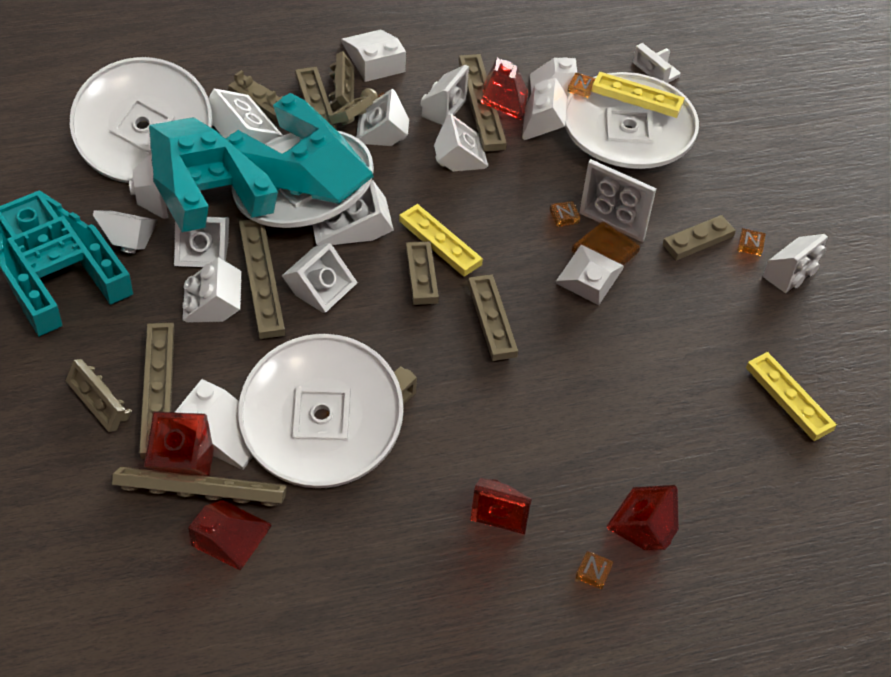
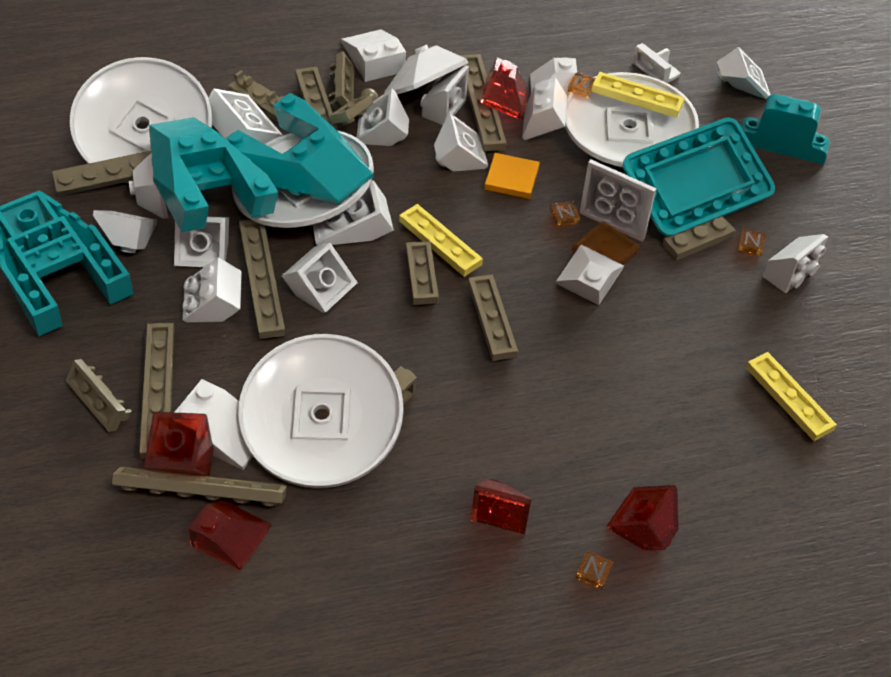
none -> dark tan plate [52,150,151,197]
none -> white slope [383,45,468,94]
none -> light orange tile [484,153,540,199]
none -> teal wedge [623,117,775,237]
none -> white slope [717,47,771,100]
none -> teal brick [740,94,830,165]

